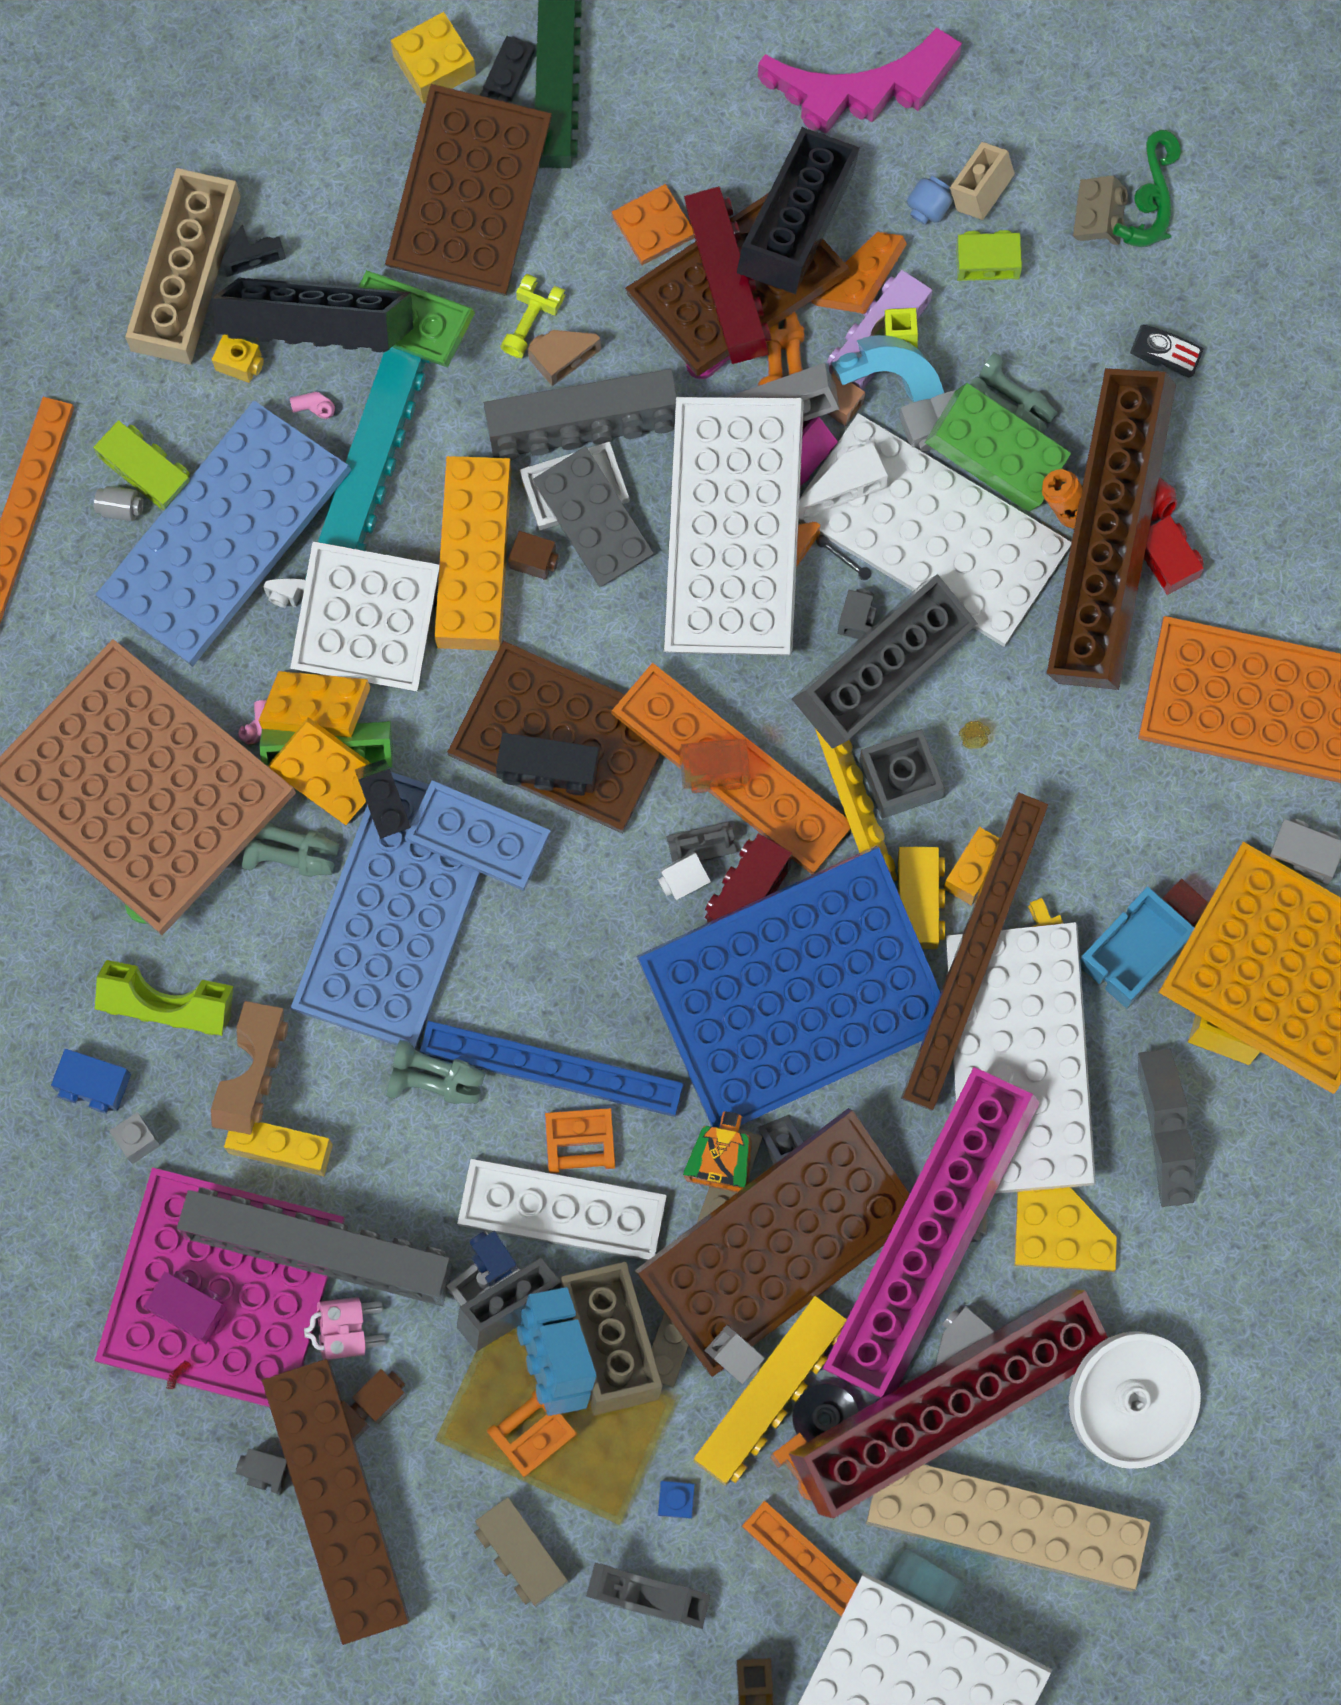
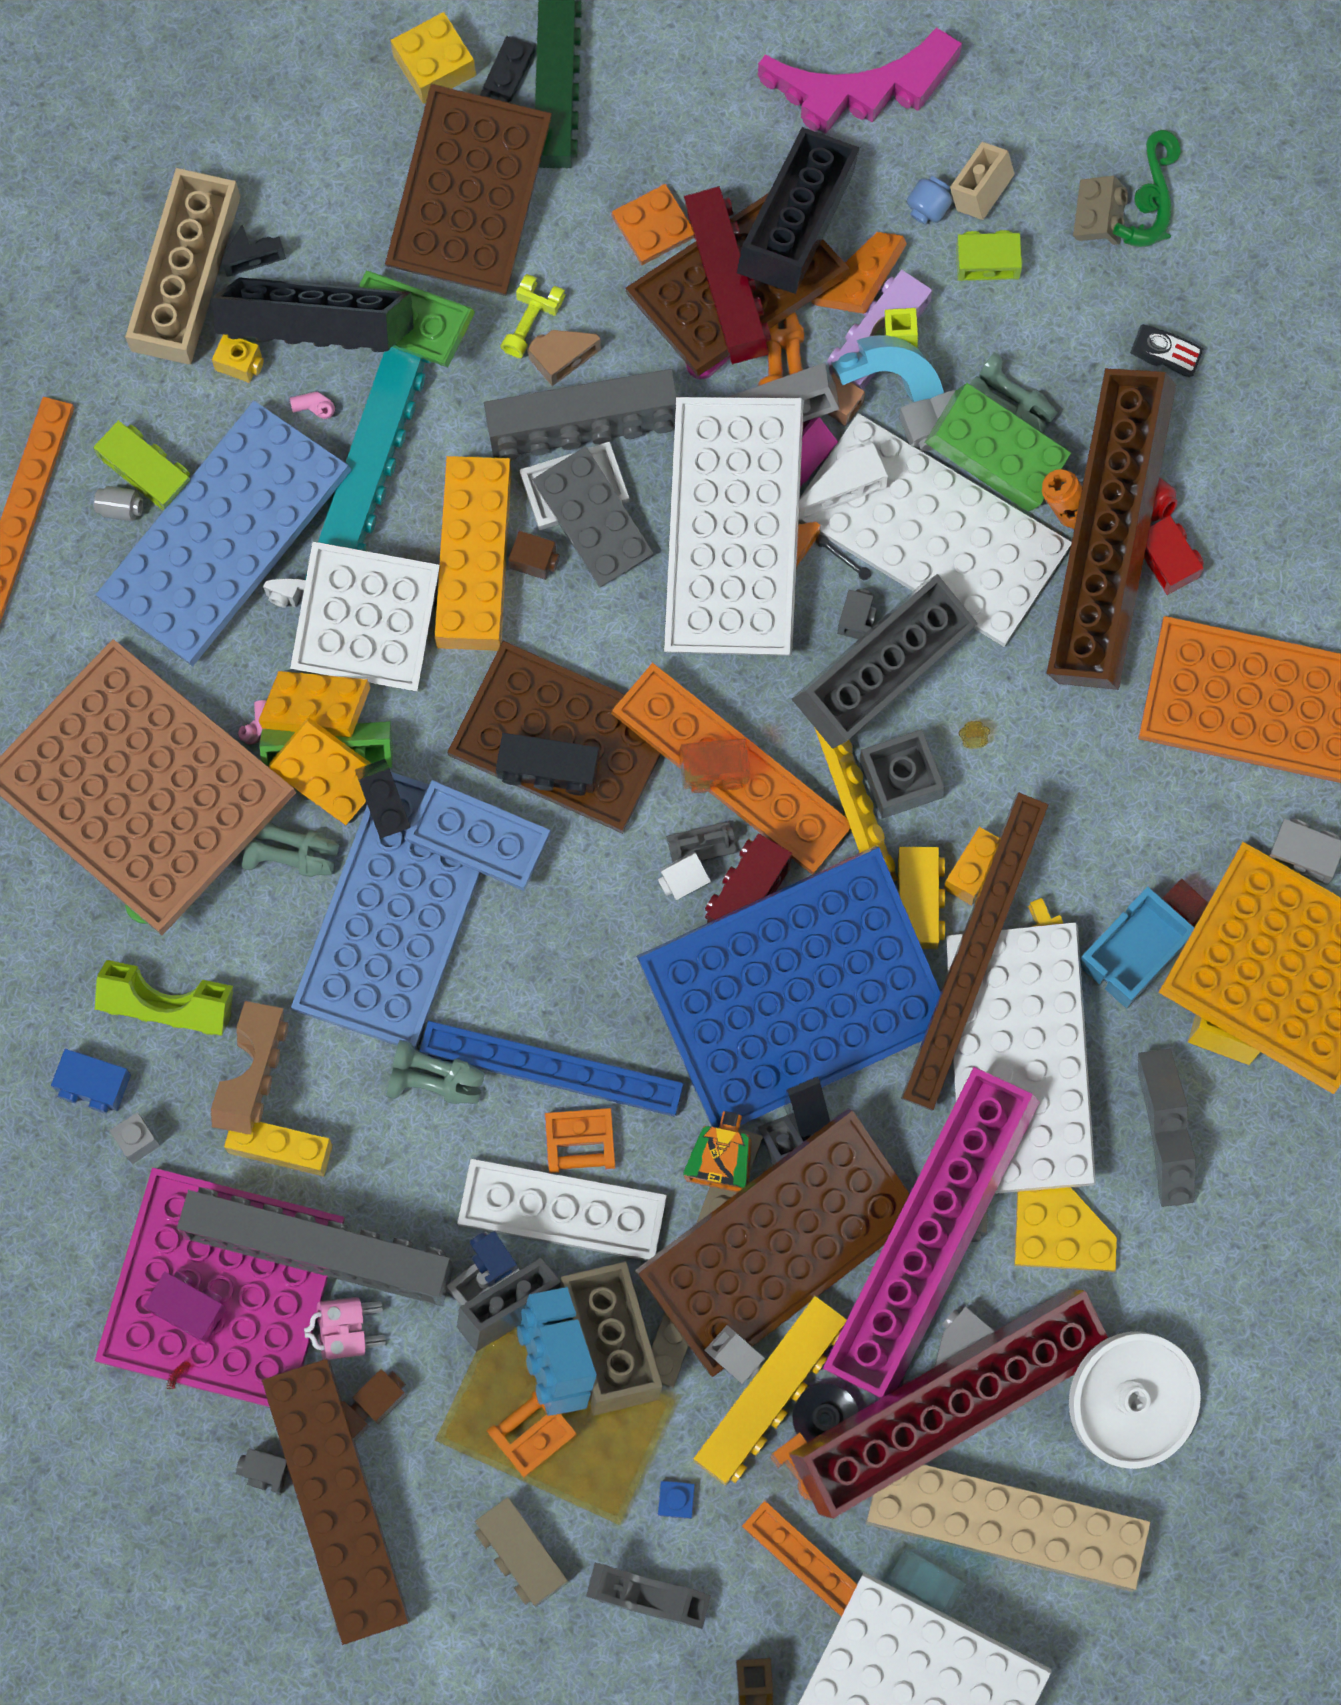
none -> black slope [784,1076,830,1142]

